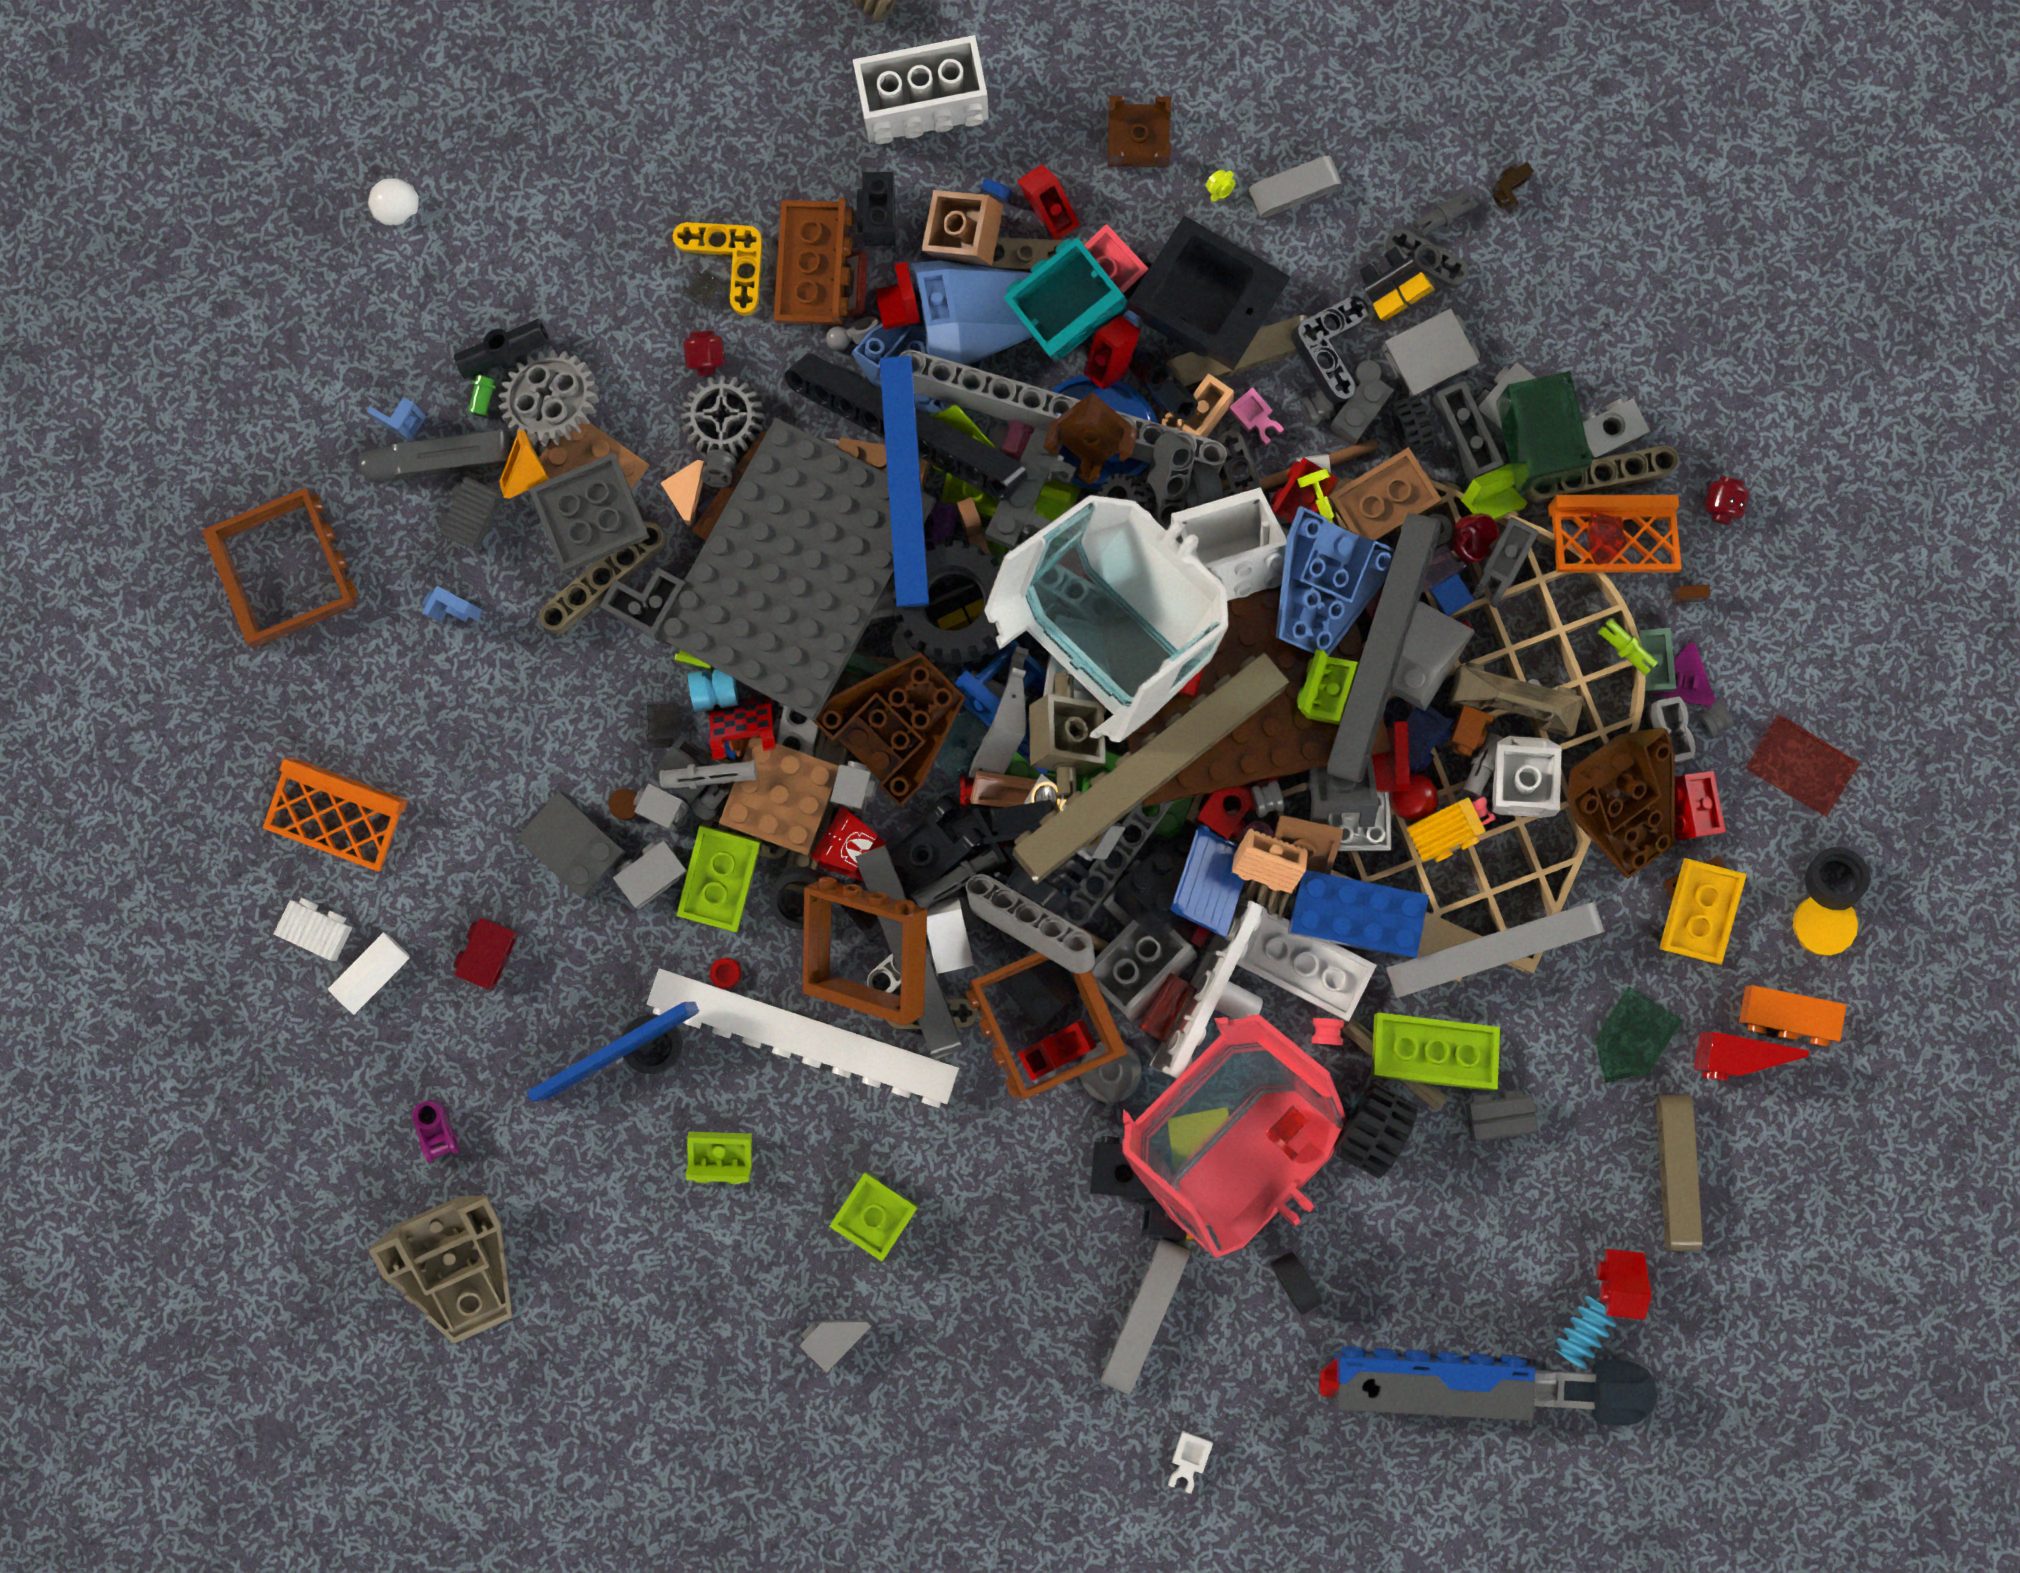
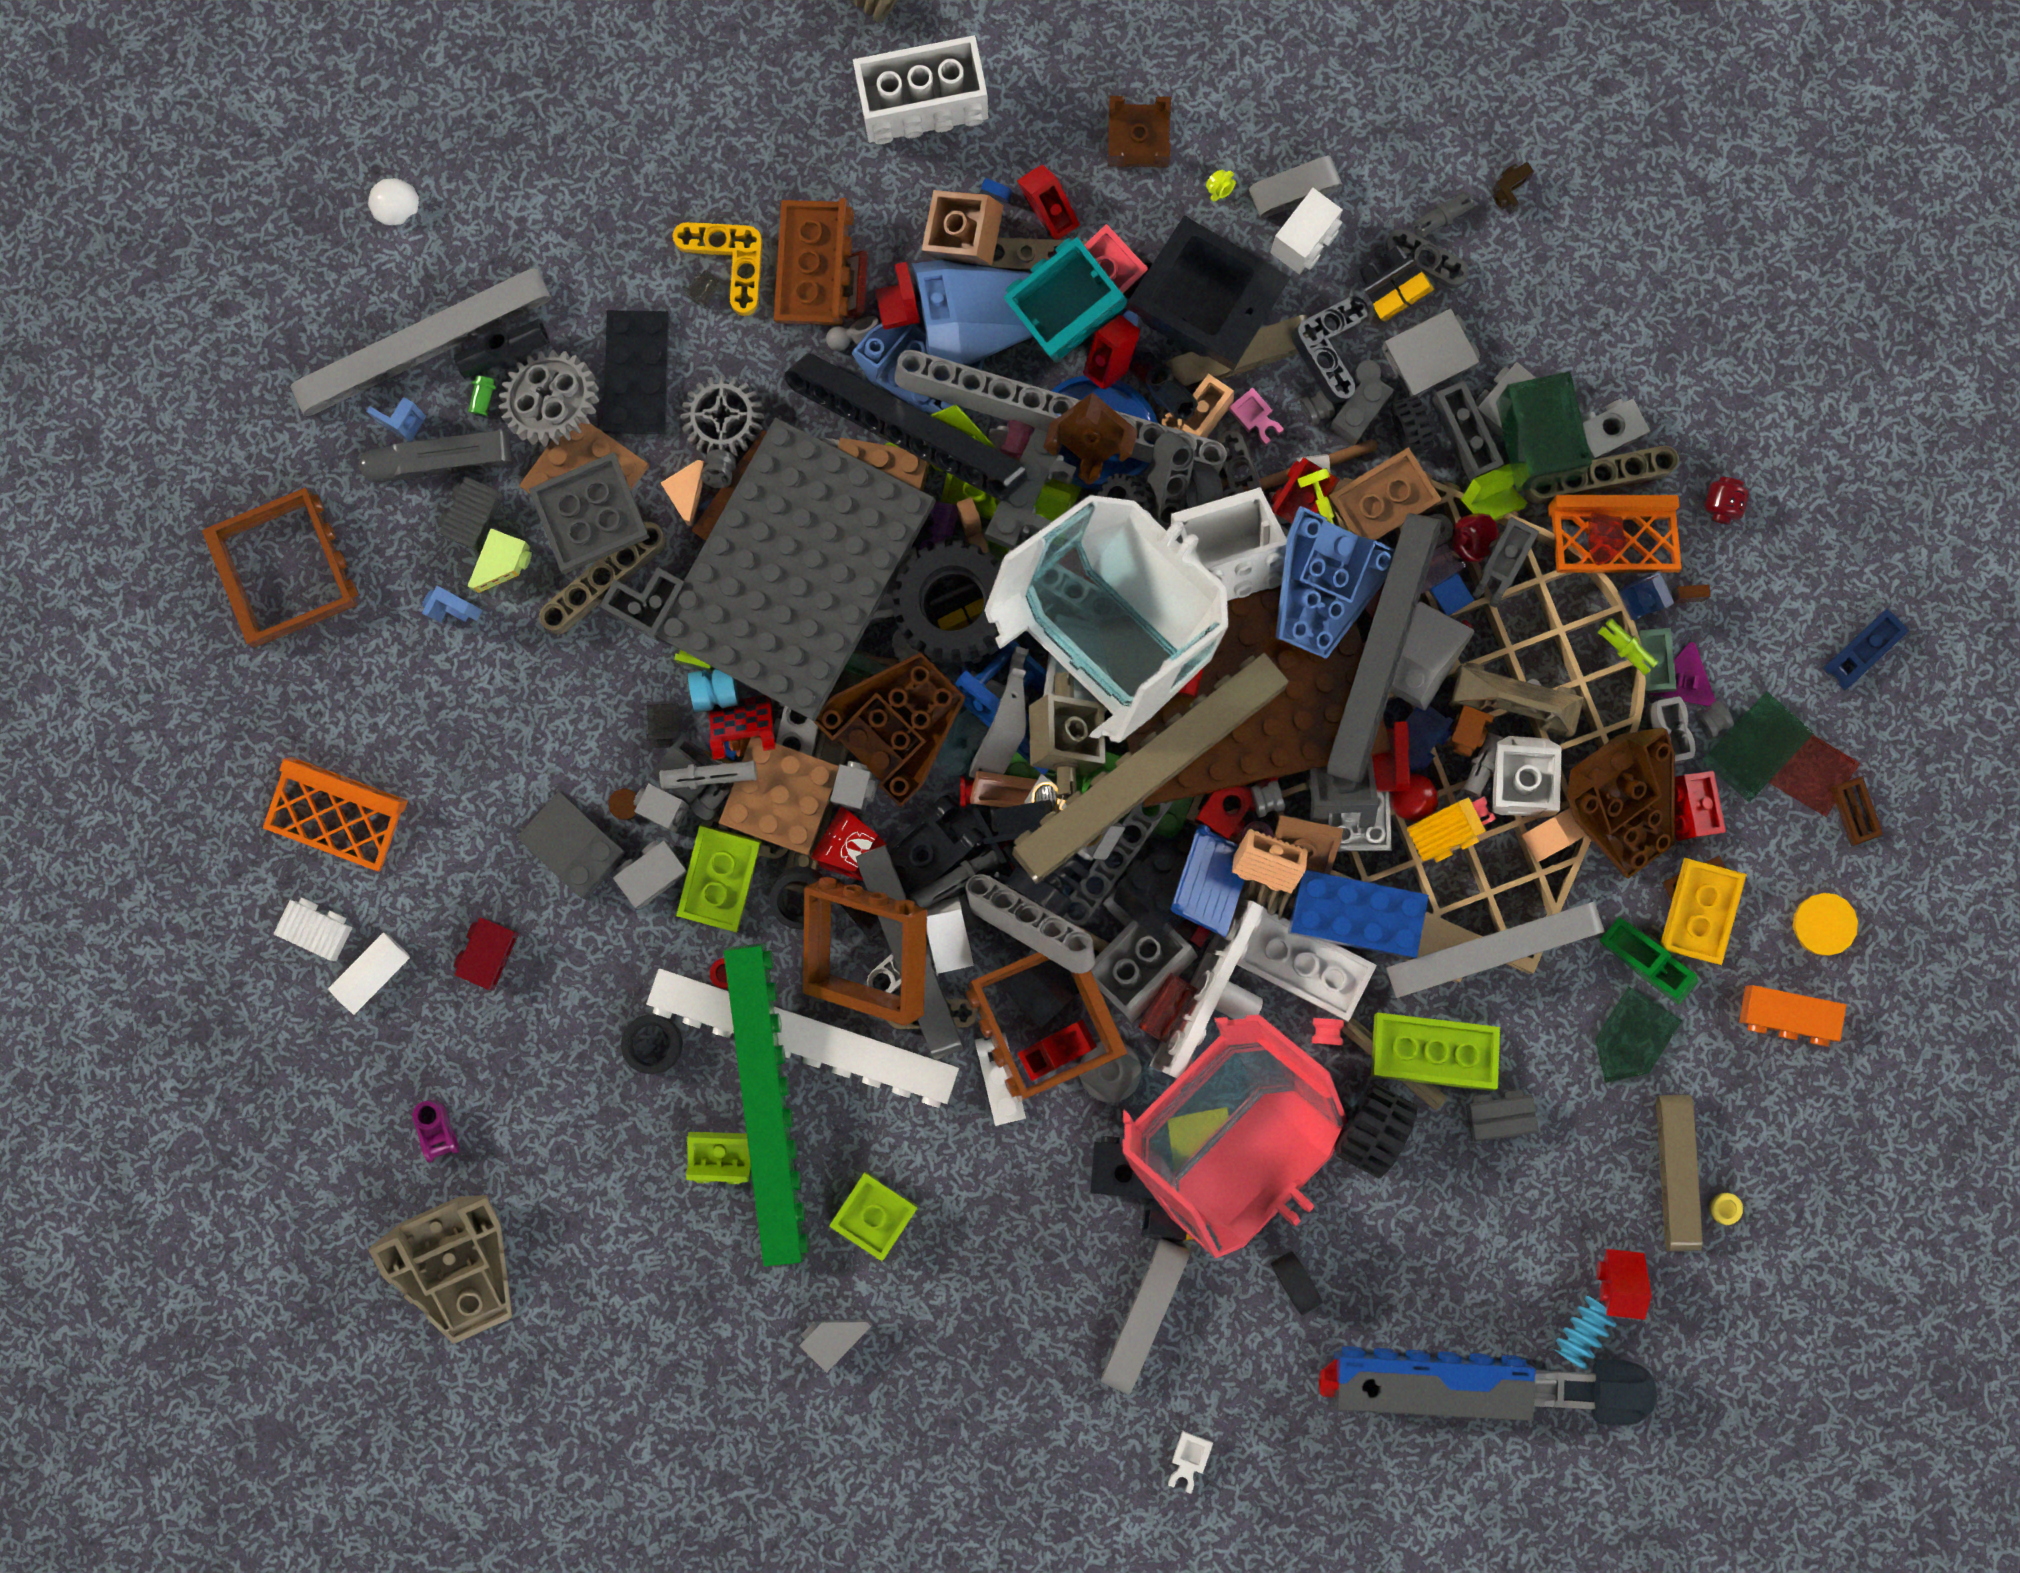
light orange slope [499,429,549,499] -> none
blue tile [527,1001,700,1102] -> none
dark red head [683,330,725,376] -> none
black brick [857,172,896,246] -> none
blue tile [879,355,929,608] -> none
clear red tile [1266,1105,1308,1161] -> none
lime bracket [1297,649,1359,725] -> none
red slope [1693,1032,1809,1081] -> none
black tyre [1805,847,1871,910] -> none
none -> light grey beam [290,269,551,416]
none -> yellowish green slope [468,529,532,593]
none -> black plate [603,310,670,434]
none -> green brick [724,943,809,1267]
none -> white plate [975,1032,1026,1126]
none -> white brick [1270,188,1343,275]
none -> light nougat slope [1521,807,1587,863]
none -> green slope [1599,917,1699,1006]
none -> dark blue brick [1617,571,1674,620]
none -> clear green tile [1701,691,1814,803]
none -> light yellow tile [1709,1193,1743,1225]
none -> dark blue plate [1822,608,1909,691]
none -> reddish brown tile [1830,776,1883,846]

